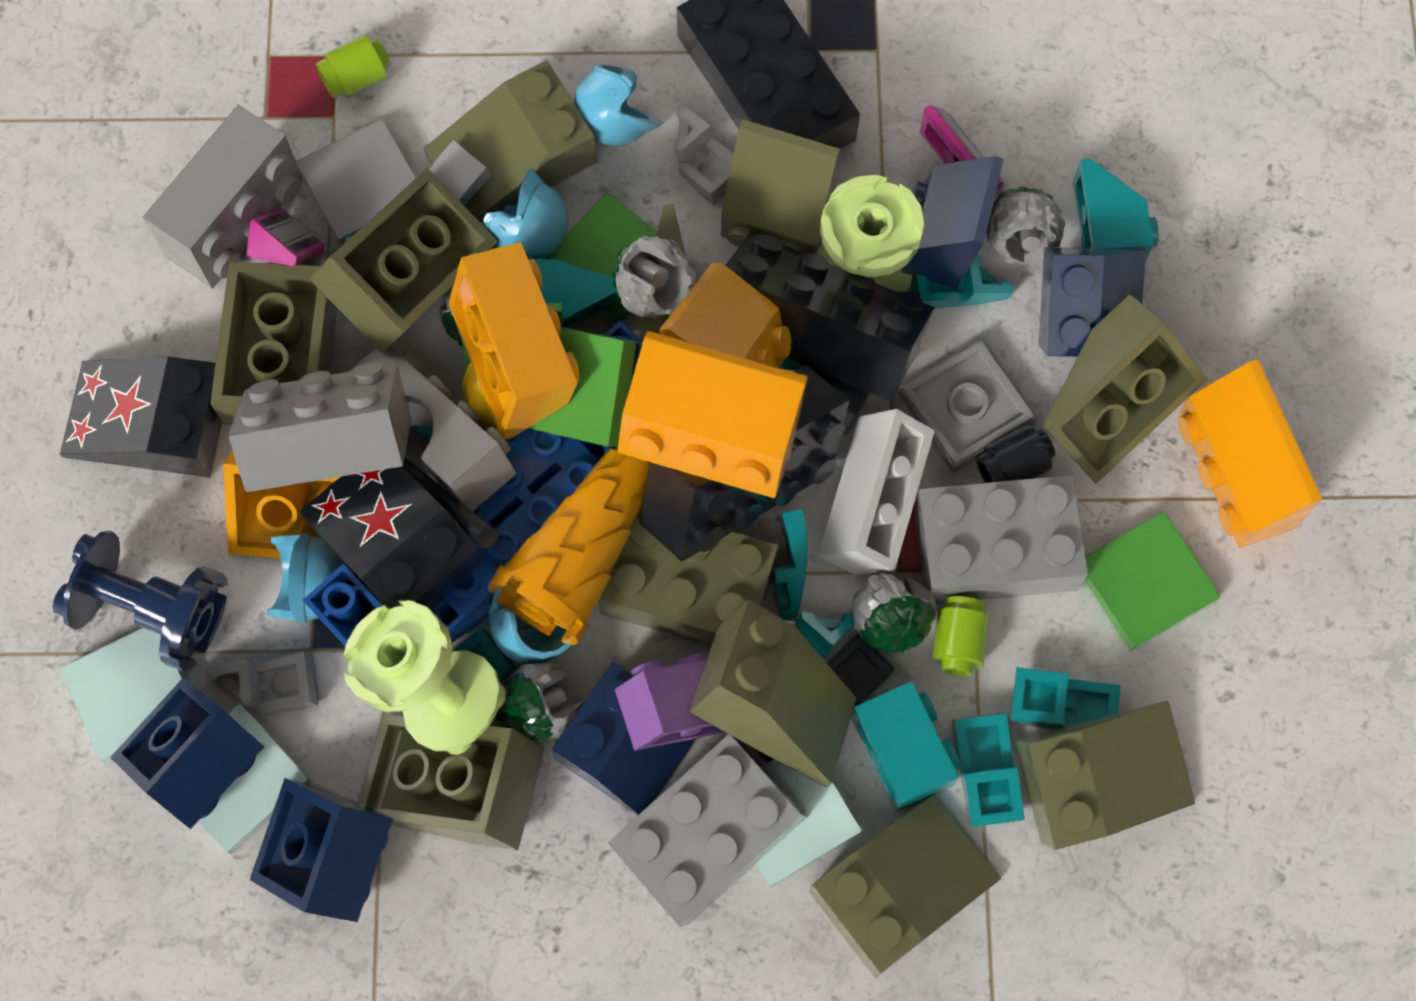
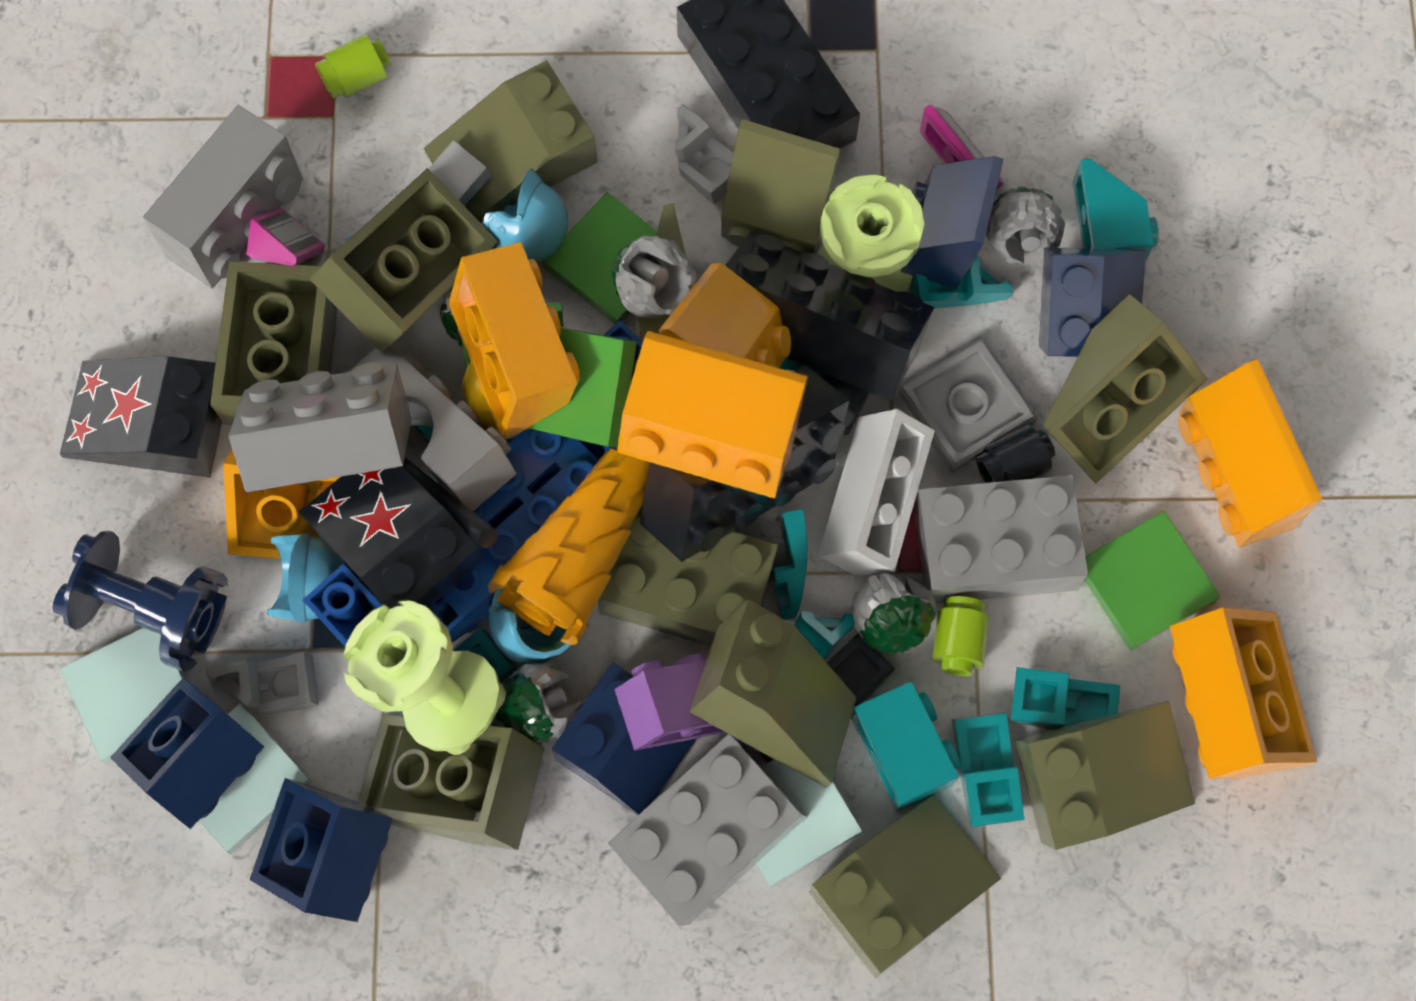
light grey tile [296,119,416,246] -> none
teal slope [535,258,622,328] -> none
medium azure helmet [574,64,664,146] -> none
none -> light orange slope [1170,607,1317,779]

